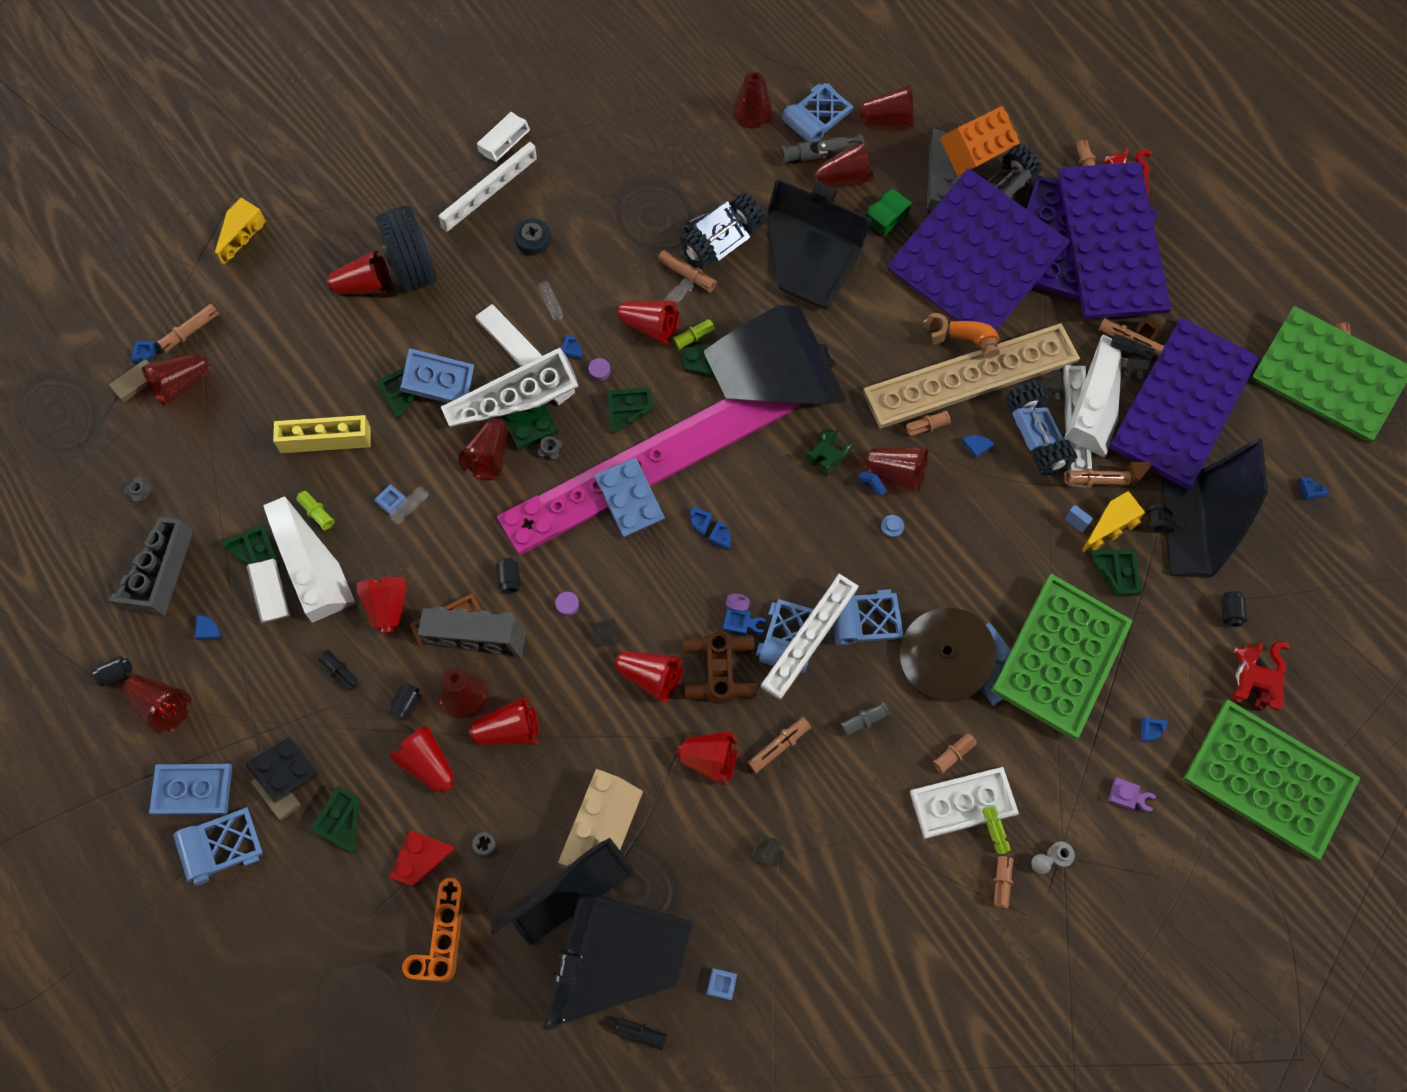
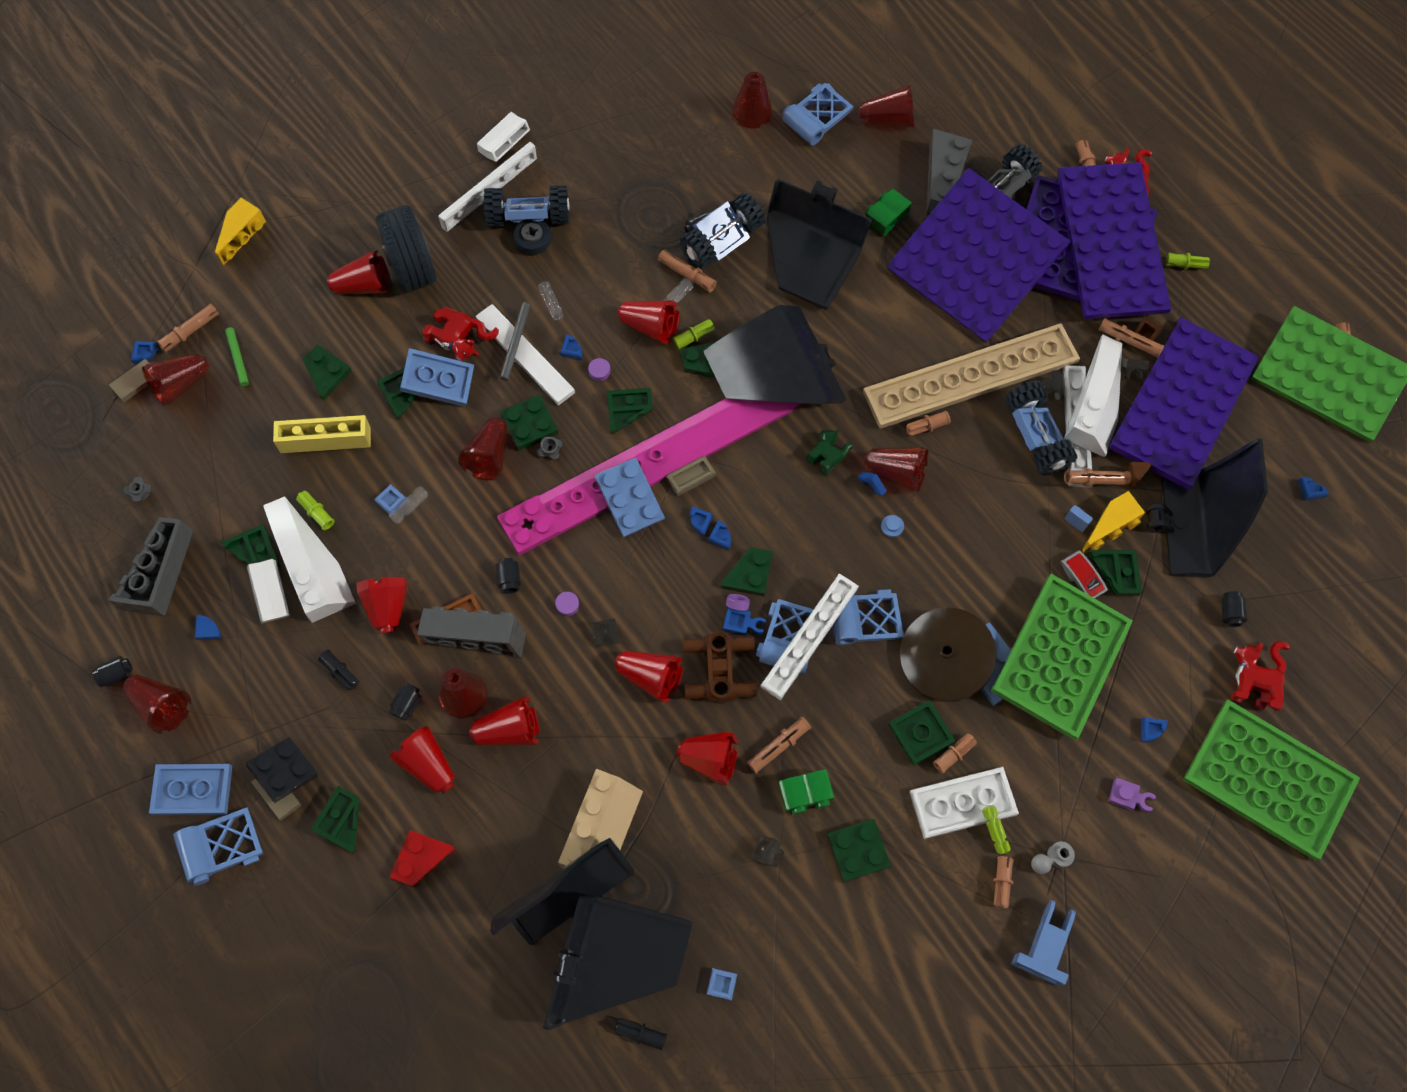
orange beam [402,878,465,983] -> none
white wedge [441,348,579,427] -> none
dark grey bush [472,832,496,857] -> none
dark grey piece [781,134,864,164] -> none
clear red cone [815,140,874,186] -> none
dark grey pin [840,702,890,737] -> none
piece [923,313,1000,358] -> none
orange brick [940,106,1020,176] -> none
blue tile [962,435,994,459] -> none
black axle [1111,334,1156,362] -> none
none -> bright green bar [225,327,249,386]
none -> dark green wing [302,344,352,401]
none -> red animal [422,306,499,361]
none -> plate [484,185,569,227]
none -> dark grey bar [500,302,530,381]
none -> dark tan tile [666,455,716,497]
none -> dark green wing [721,547,773,597]
none -> green brick [778,769,834,815]
none -> dark green plate [827,819,891,883]
none -> dark green plate [888,700,955,766]
none -> medium blue piece [1011,900,1076,987]
none -> slope [1060,550,1108,598]
none -> lime axle [1165,253,1210,270]

